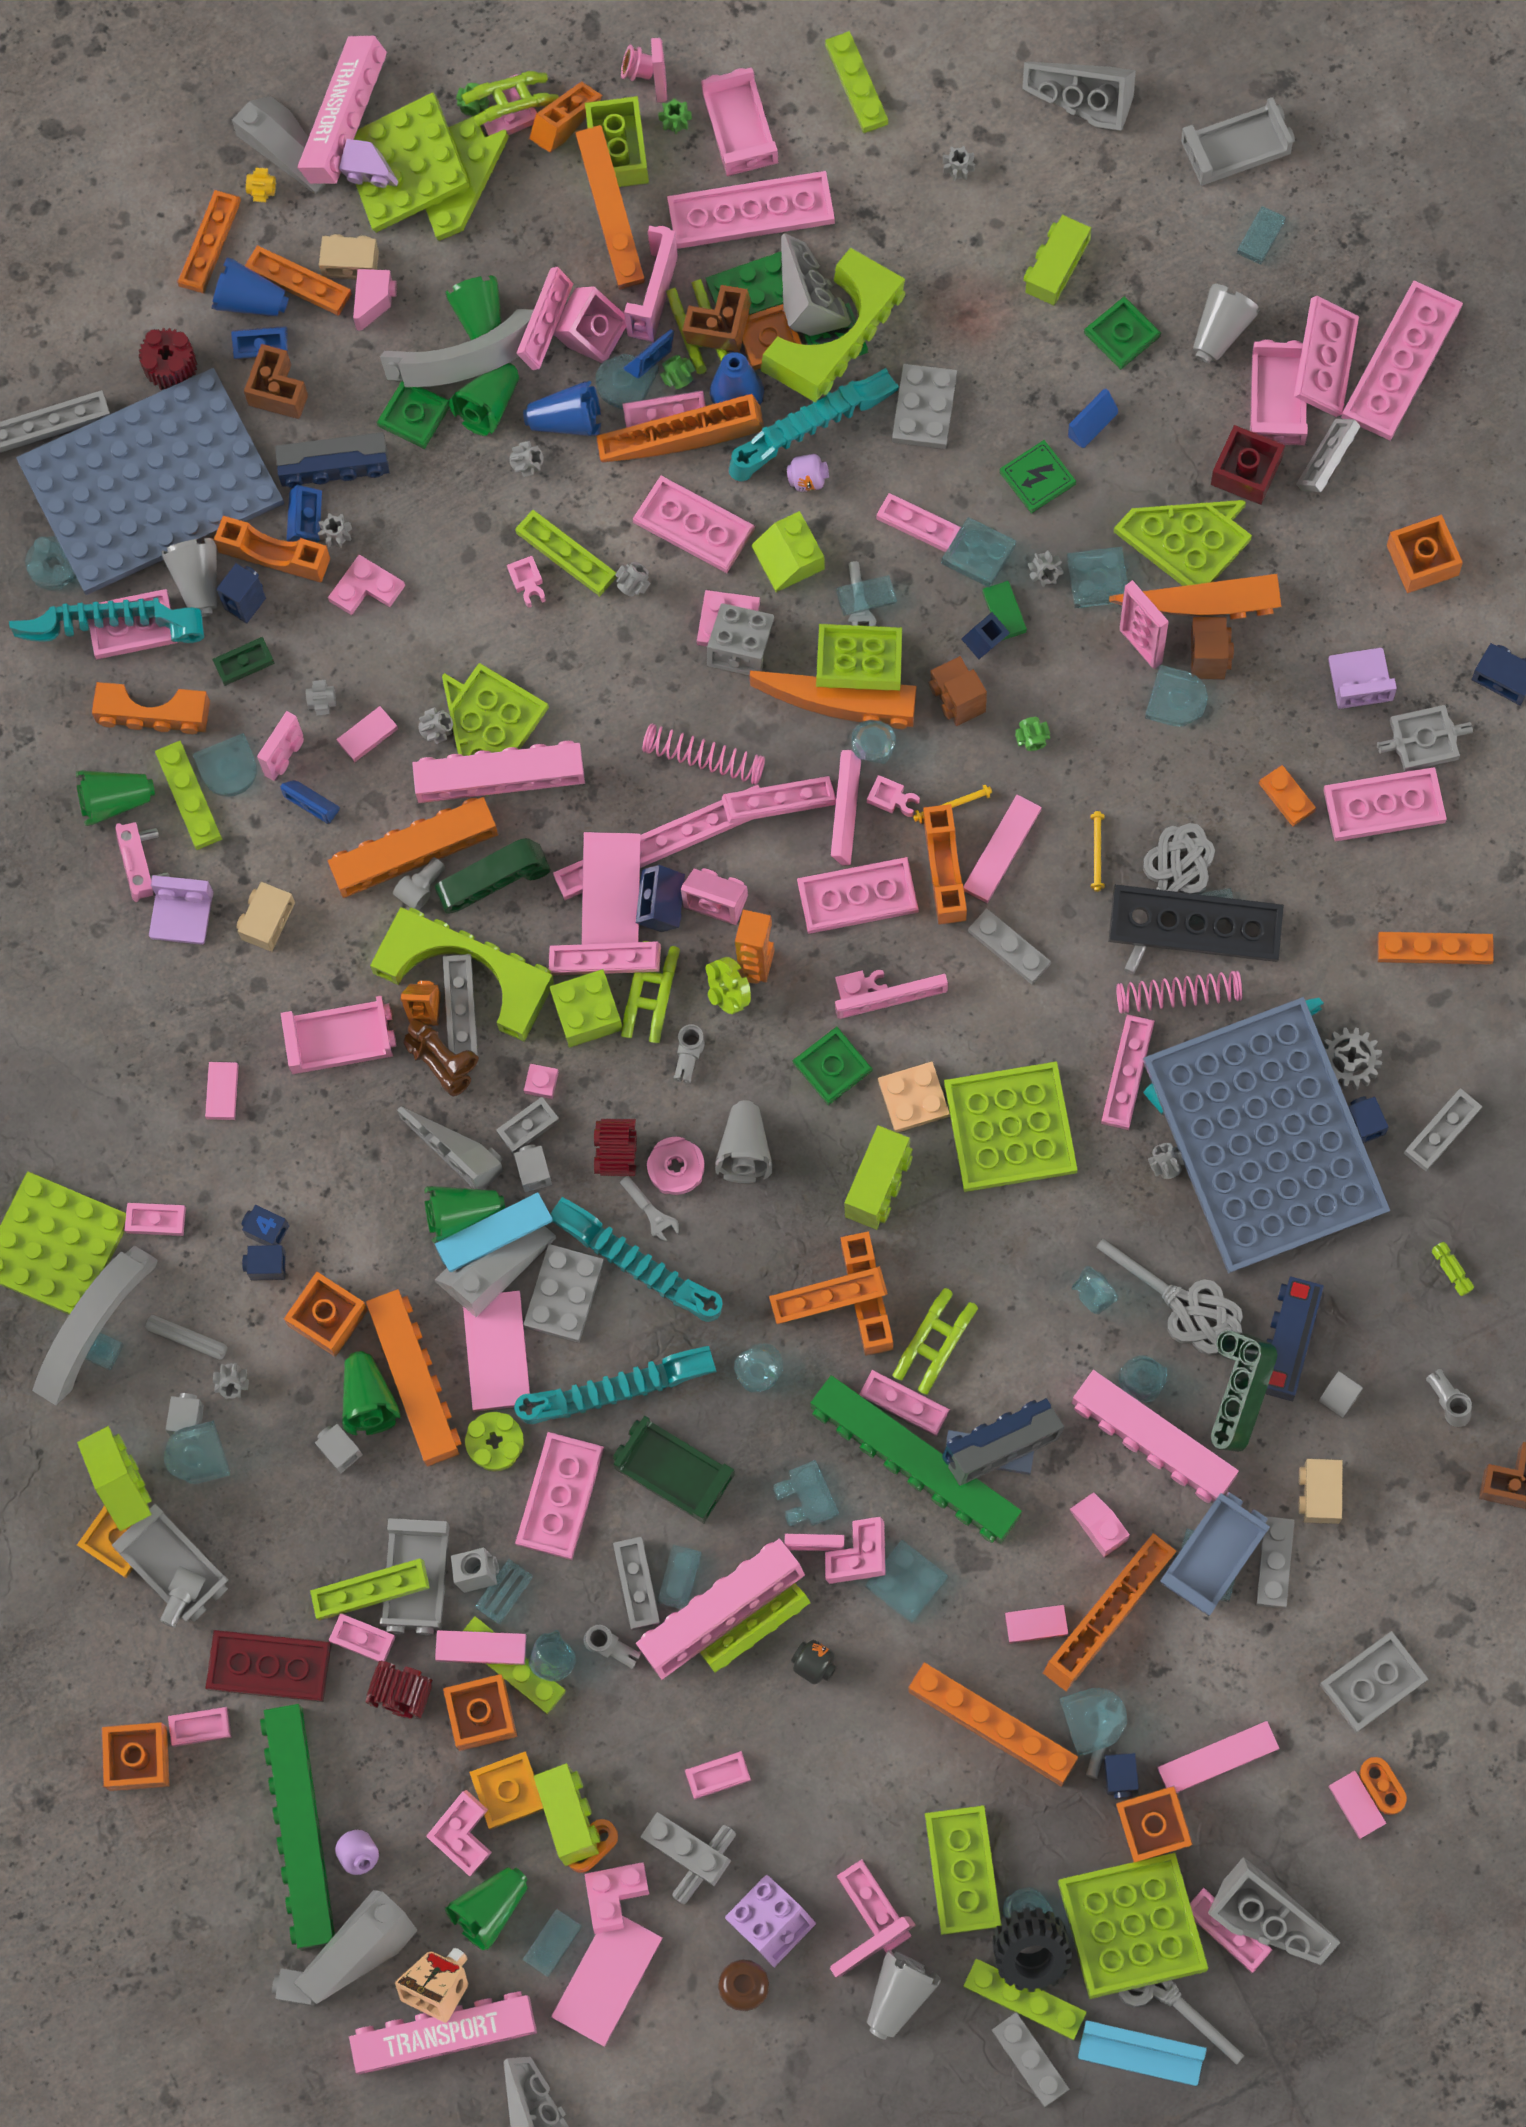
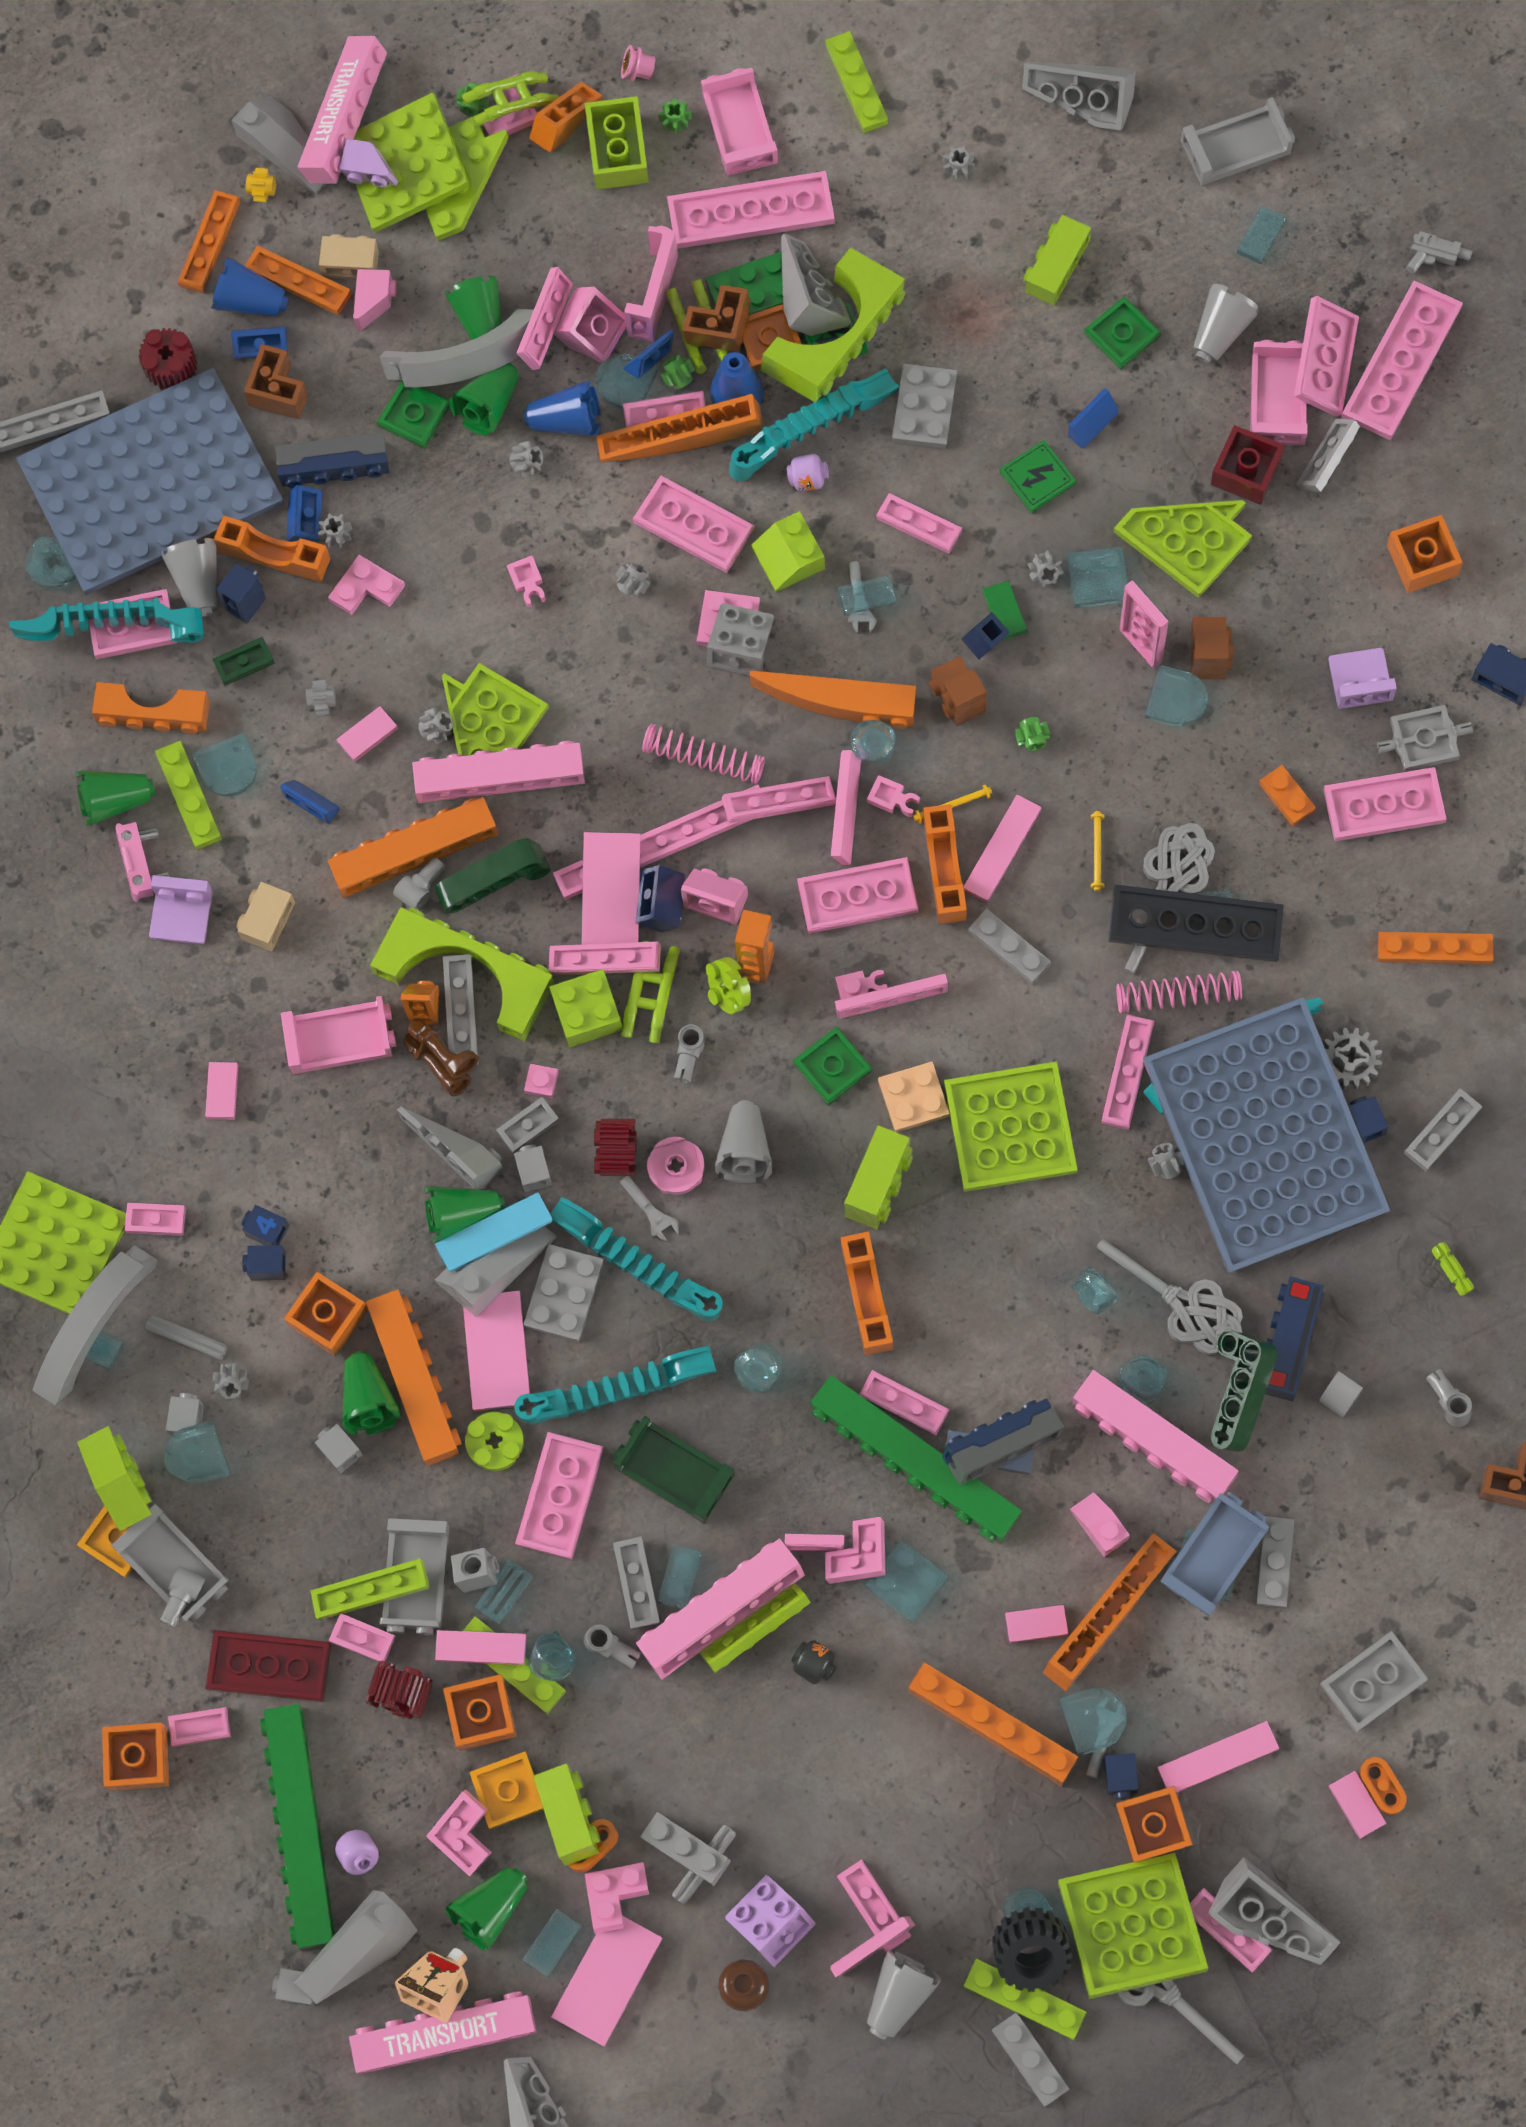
bright pink plate [257,711,304,781] -> none
lime plate [515,510,617,597] -> none
orange slope [575,125,645,290] -> none
bright pink tile [651,38,667,103] -> none
bright pink tile [685,1751,751,1800] -> none
orange plate [769,1266,888,1324] -> none
clear light blue plate [773,1460,839,1527] -> none
lime plate [816,624,902,690] -> none
lime piece [892,1288,978,1395] -> none
lime plate [925,1805,1001,1935] -> none
clear light blue plate [941,517,1016,588] -> none
medium azure panel [1078,2020,1206,2086] -> none
orange slope [1109,574,1281,620] -> none
tan brick [1298,1459,1342,1524] -> none
none -> light grey piece [1406,231,1472,274]

